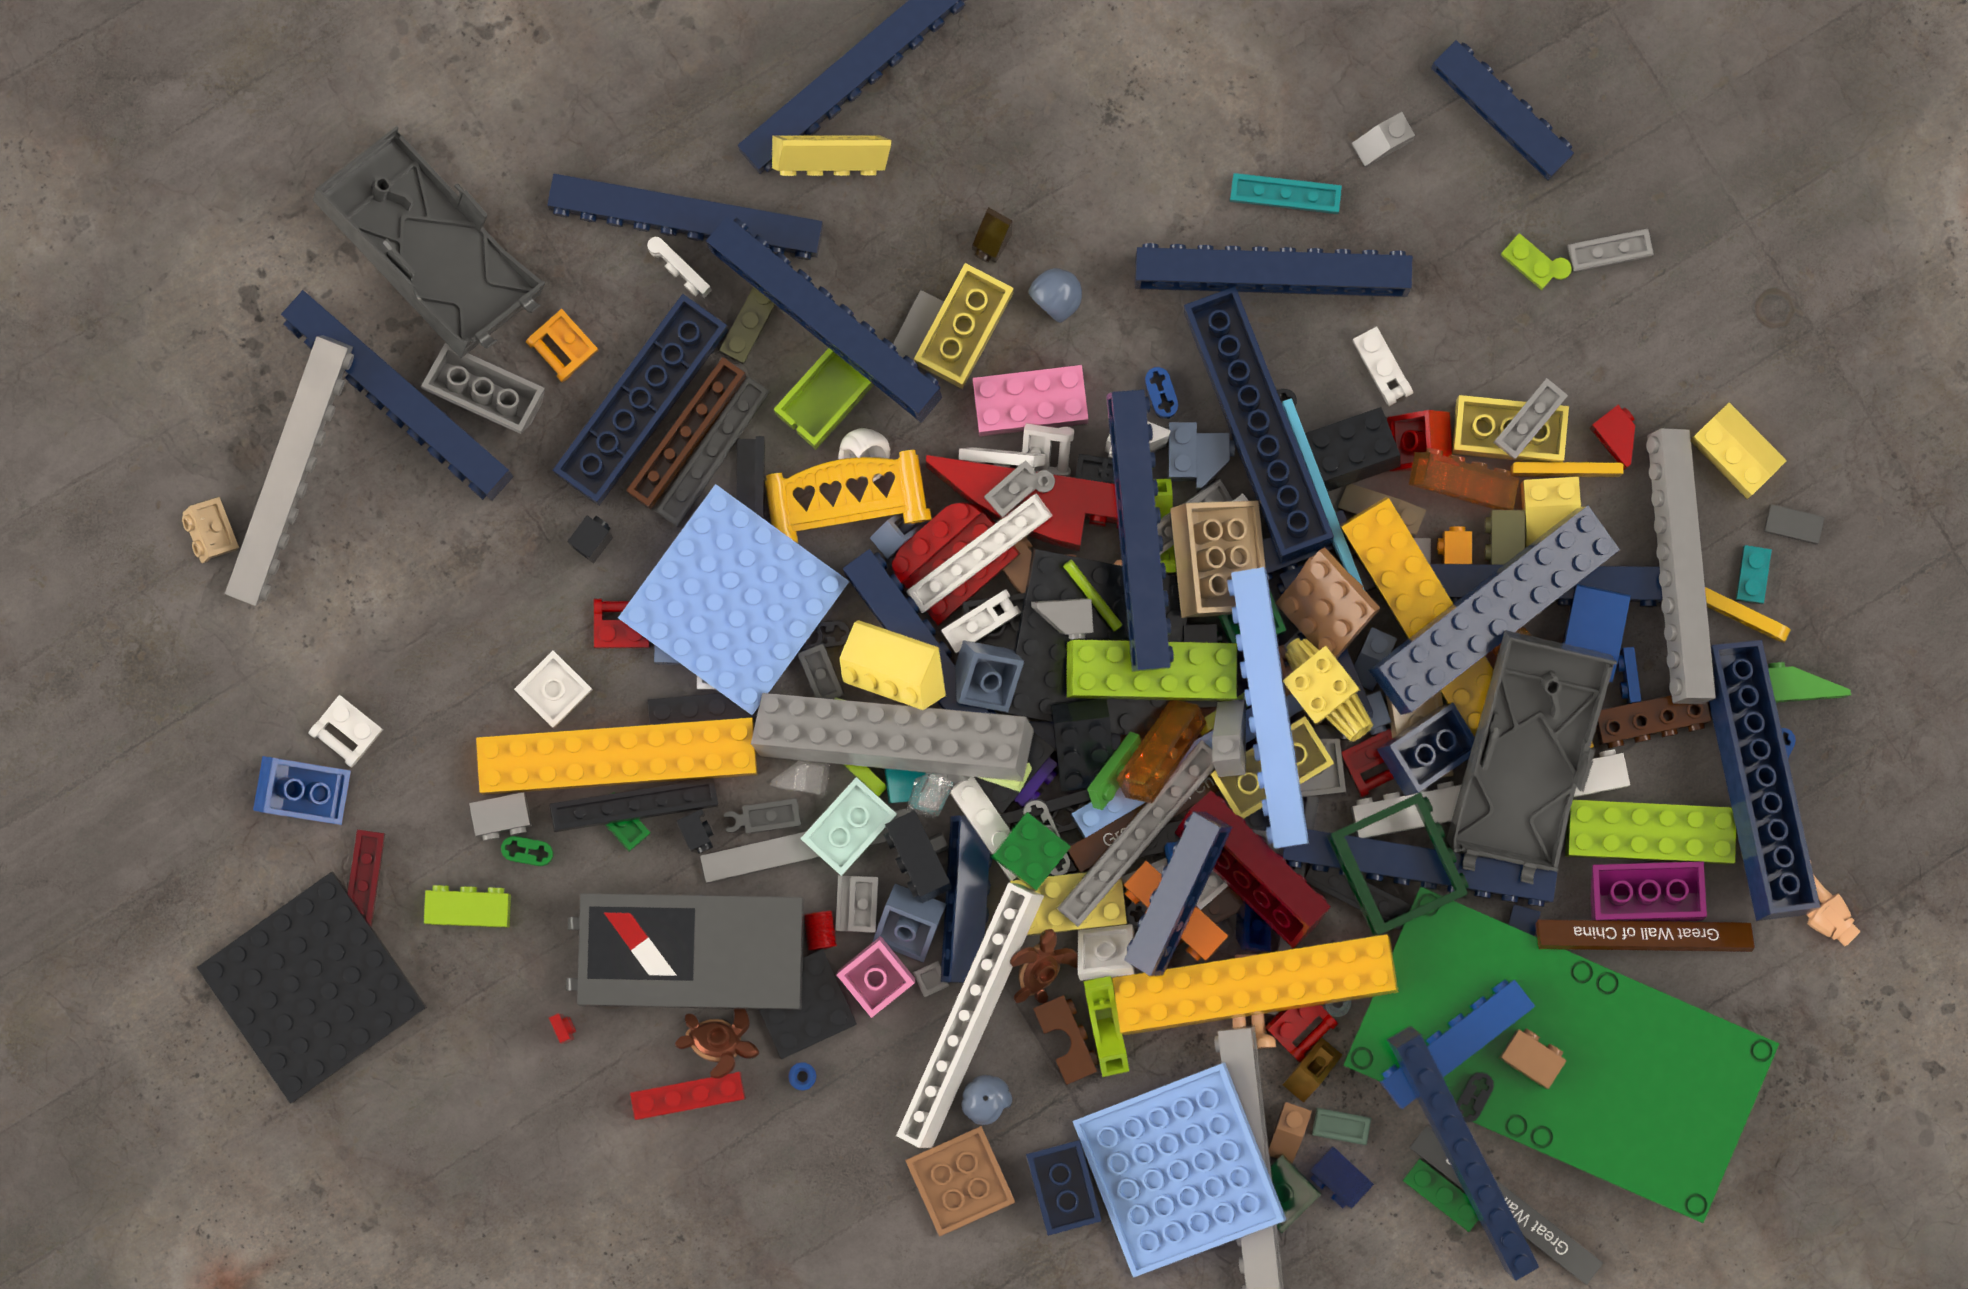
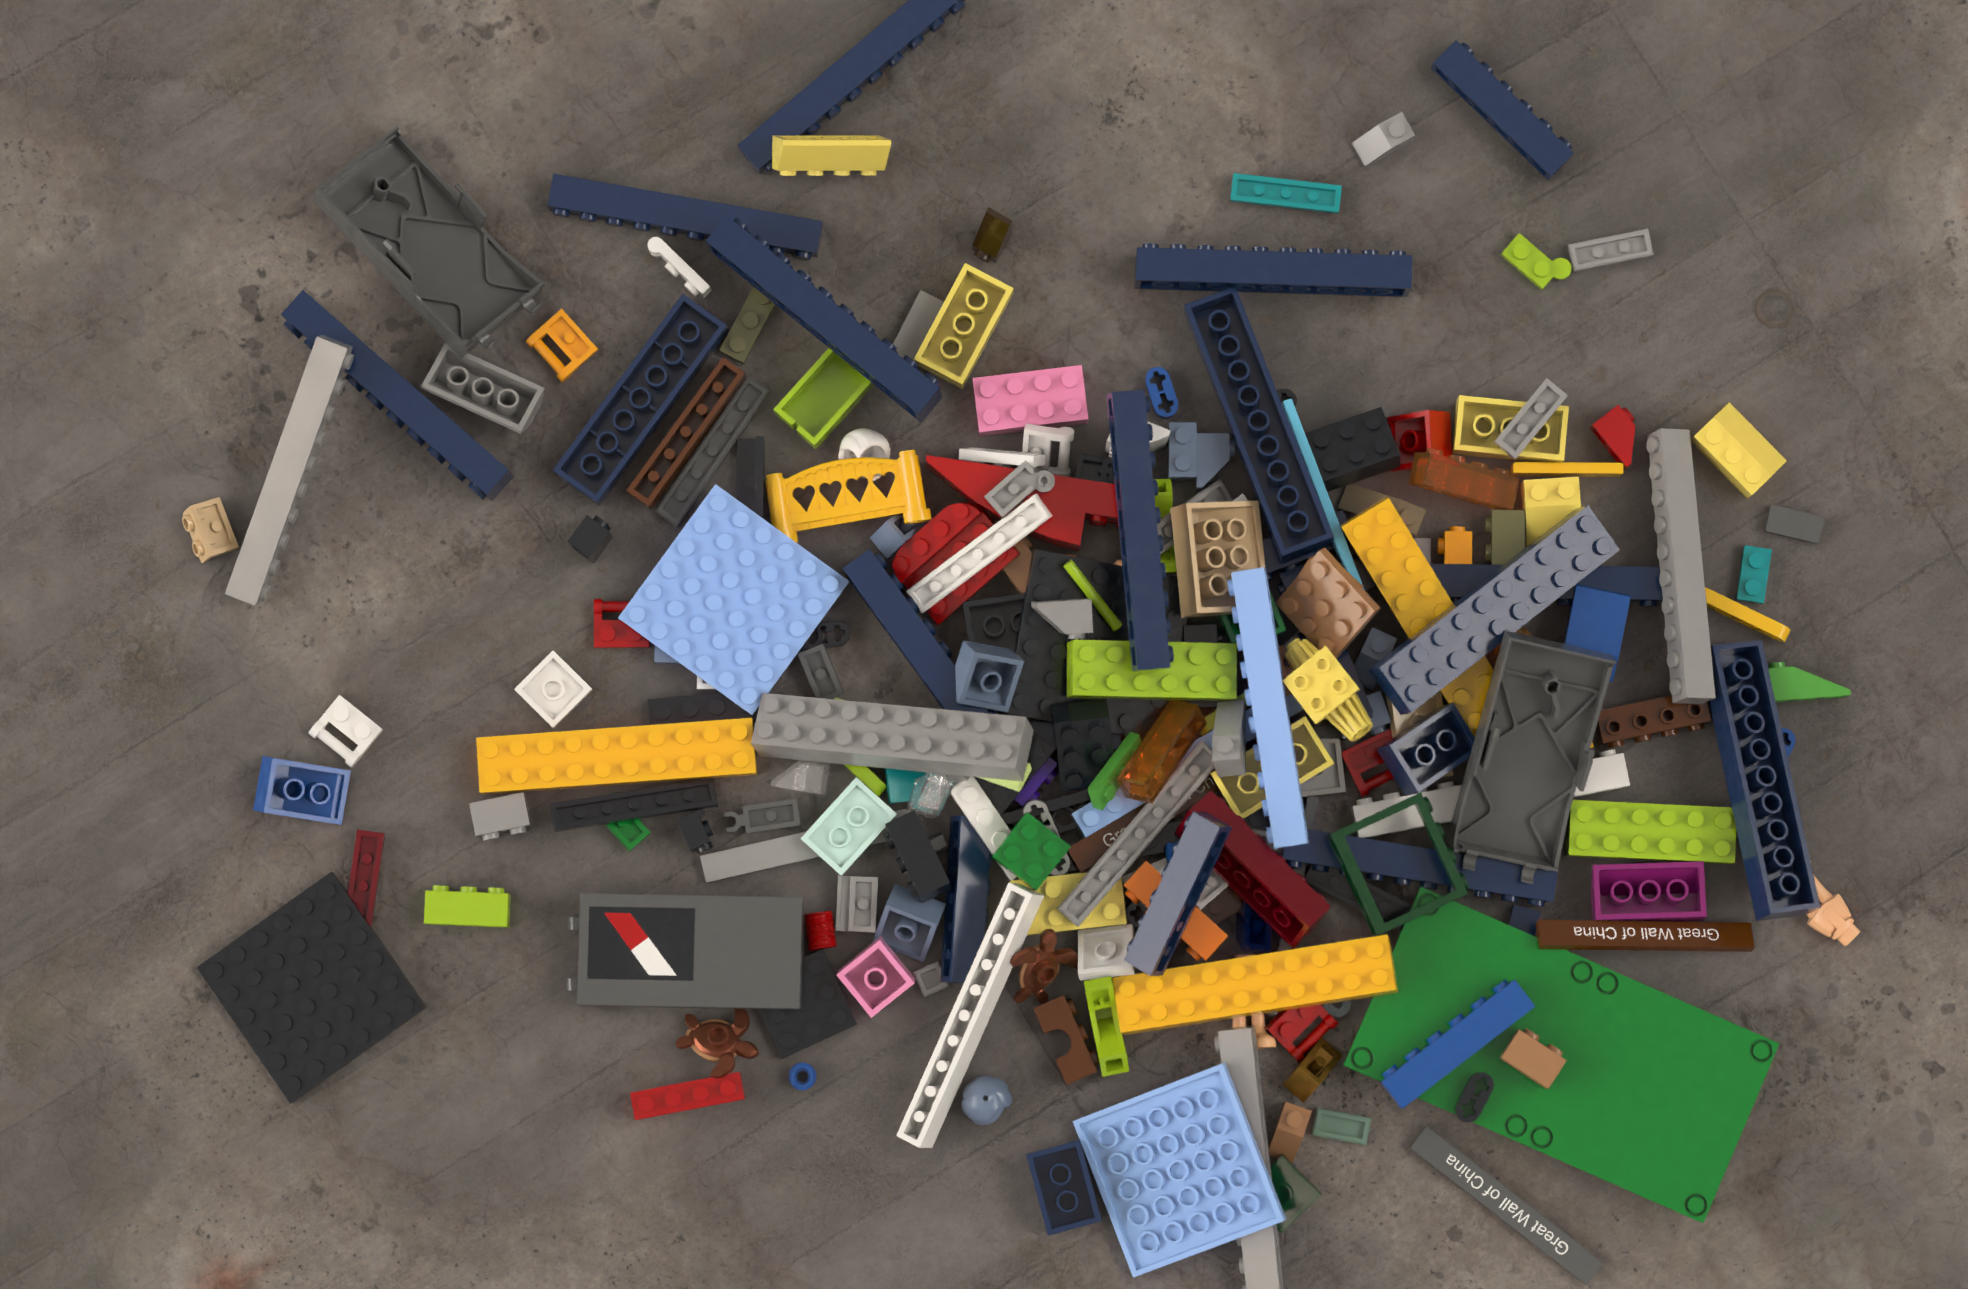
green beam [501,836,554,866] -> none
red plate [549,1013,576,1044] -> none
light yellow slope [839,620,946,710] -> none
medium nougat plate [905,1126,1015,1237] -> none
white plate [941,589,1021,654] -> none
sand blue piece [1028,268,1082,323] -> none
clear blue brick [1309,1146,1374,1209] -> none
white plate [1352,326,1413,406] -> none
dark blue brick [1387,1026,1539,1281] -> none
green plate [1402,1159,1479,1232] -> none
blue plate [1617,647,1641,704] -> none

